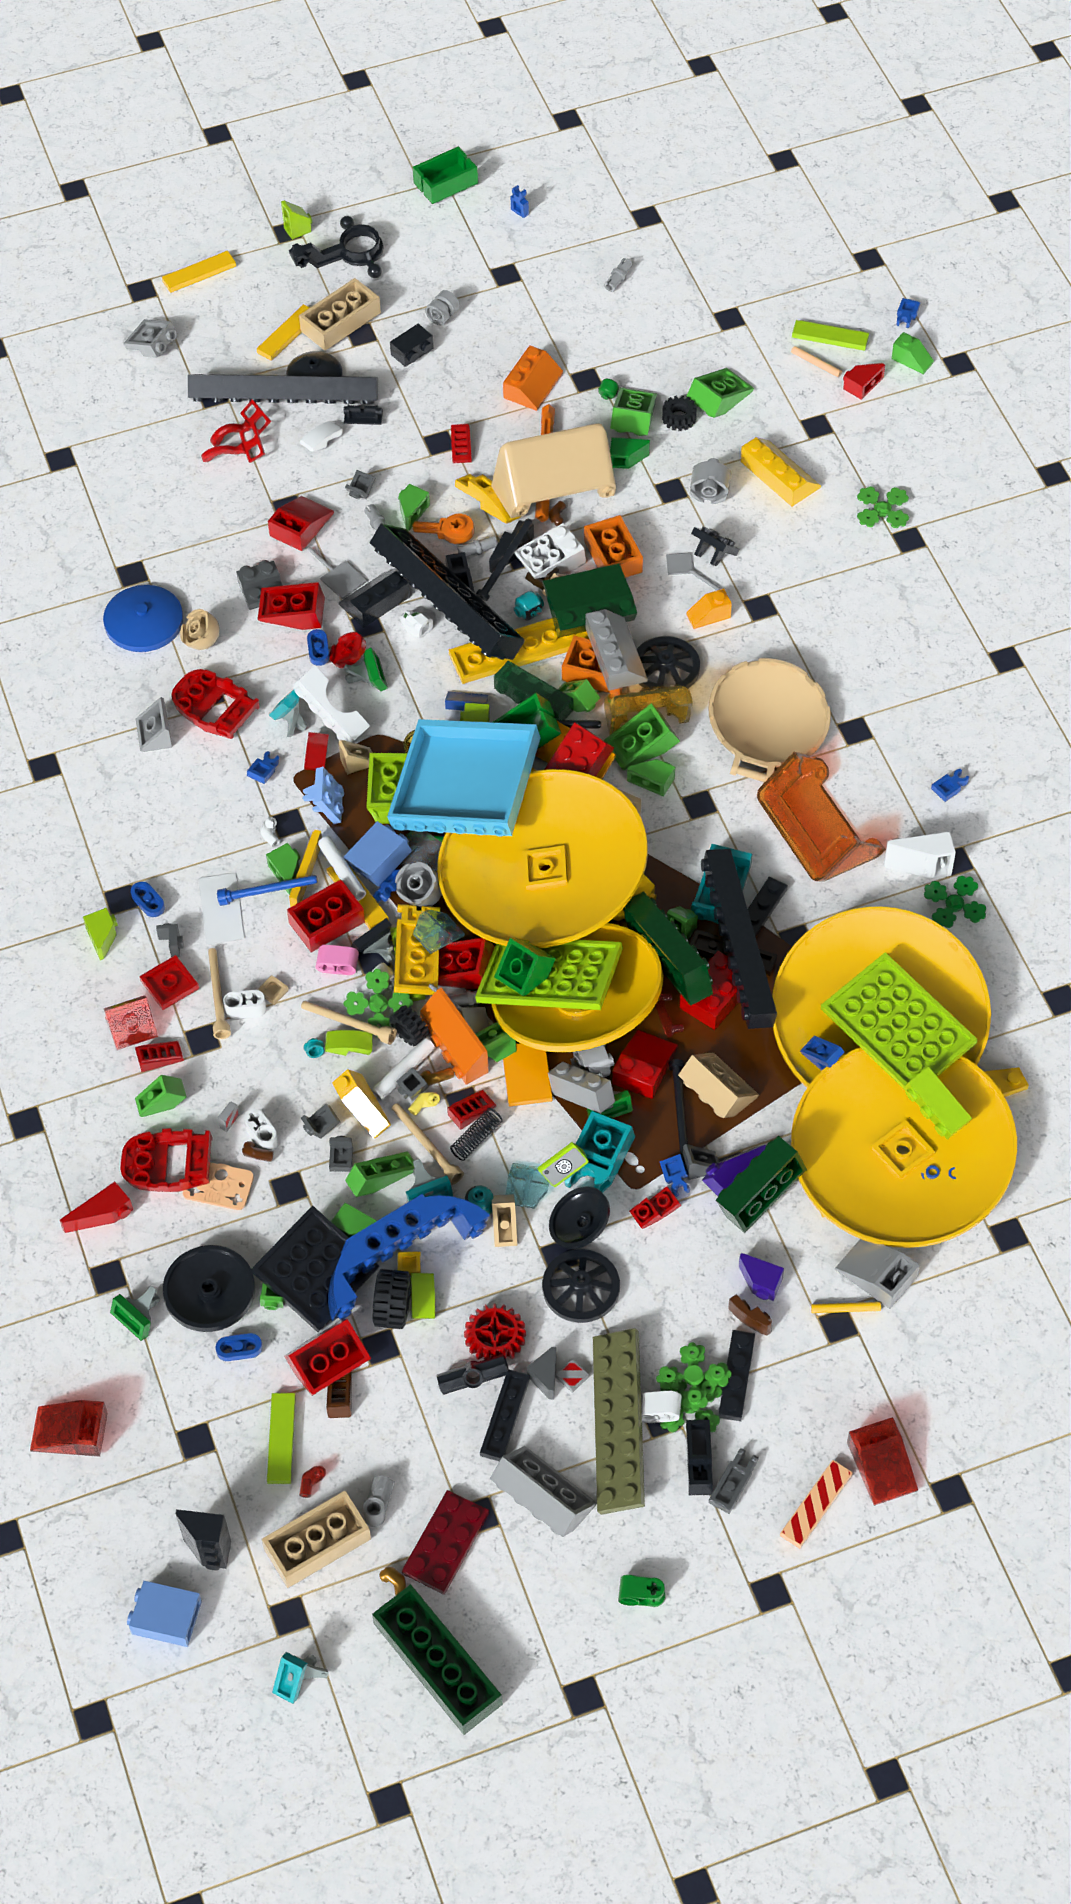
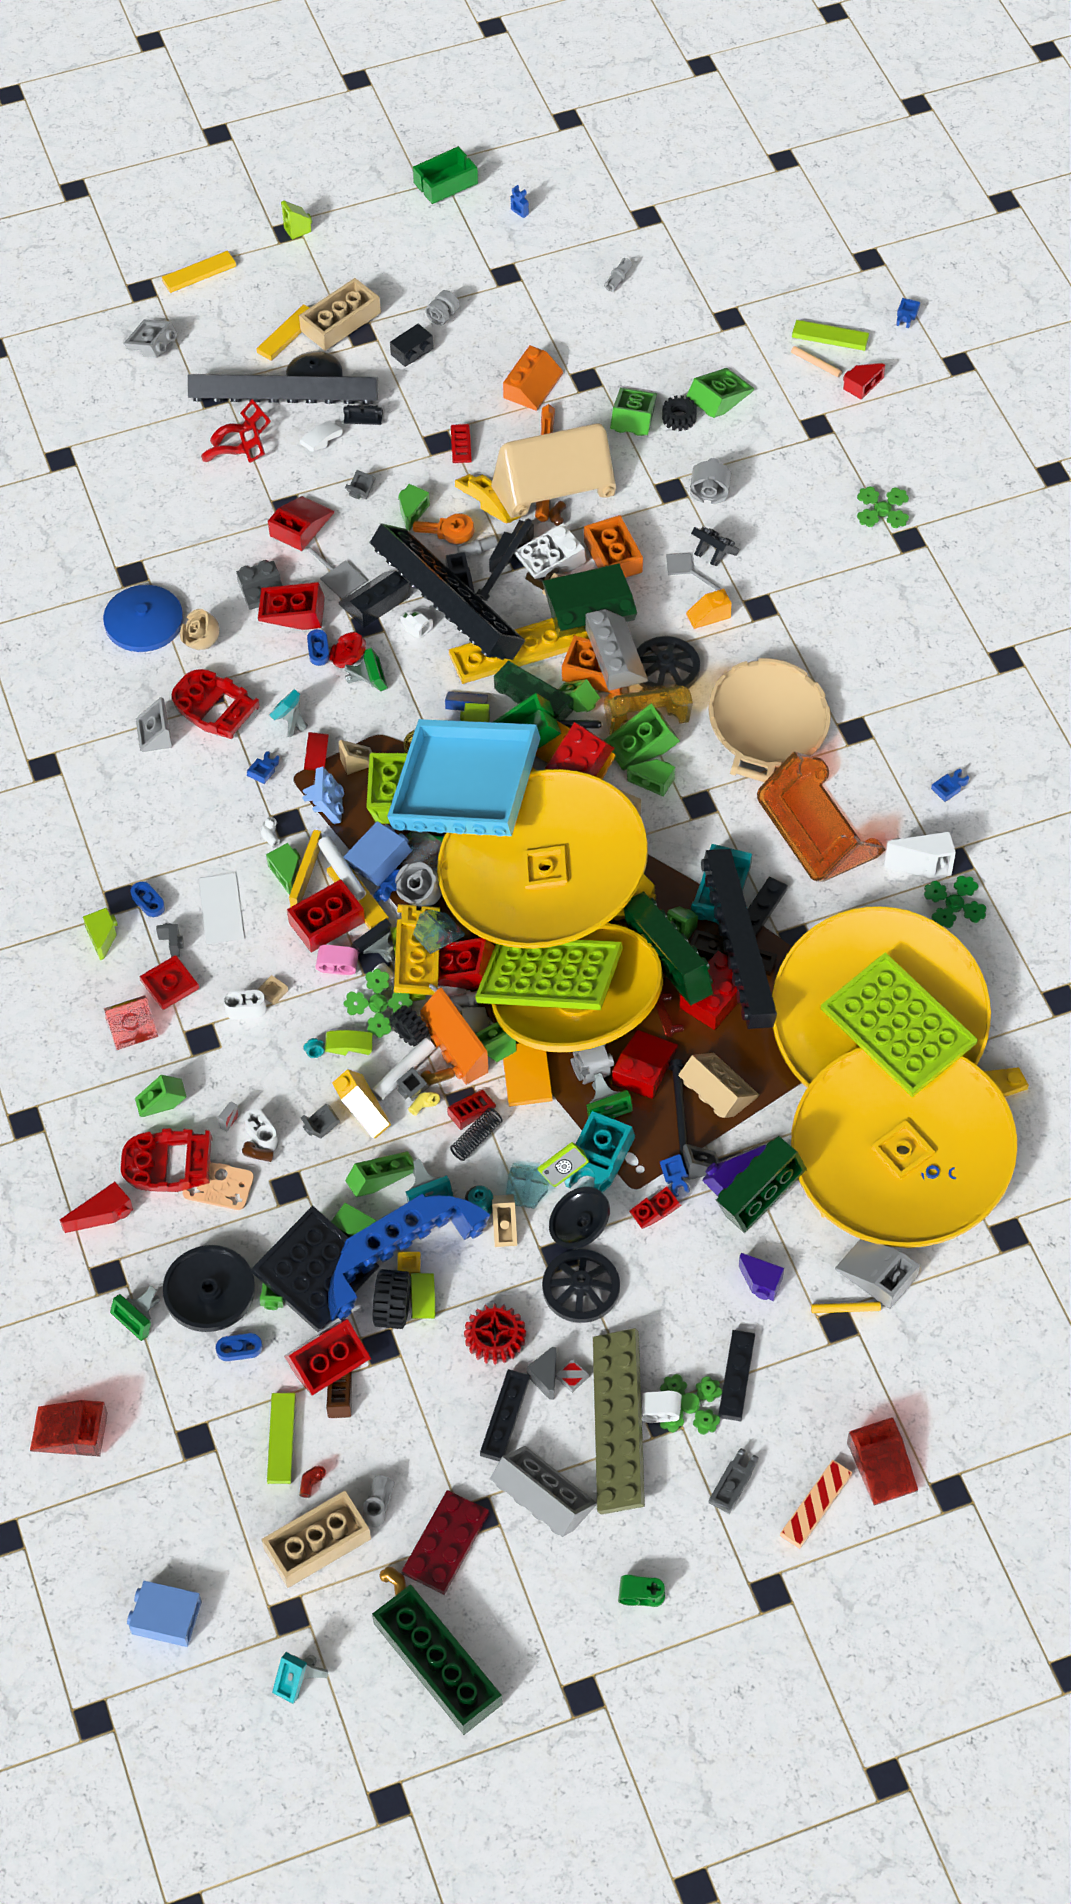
red slope [135,1041,184,1072] -> none
black slope [175,1509,231,1571] -> none
tan piece [208,948,231,1039] -> none
blue piece [217,875,318,906] -> none
black piece [289,216,384,278] -> none
white arch [292,665,370,743] -> none
tan piece [301,1001,397,1045] -> none
dark grey bracket [329,1136,353,1172] -> none
light grey pin [364,504,385,531] -> none
tan piece [392,1103,464,1185] -> none
black piece [437,1354,510,1395] -> none
green slope [494,938,556,996] -> none
teal head [514,591,544,620] -> none
light grey brick [548,1062,615,1114] -> none
green piece [598,378,619,400] -> none
green slope [610,437,650,469] -> none
bright green plant [656,1342,732,1411] -> none
black slope [686,1420,713,1496] -> none
reddish brown slope [728,1294,772,1336] -> none
yellow slope [741,437,821,507] -> none
blue slope [800,1035,844,1071] -> none
bright green slope [892,332,934,375] -> none
lime brick [904,1066,972,1140] -> none

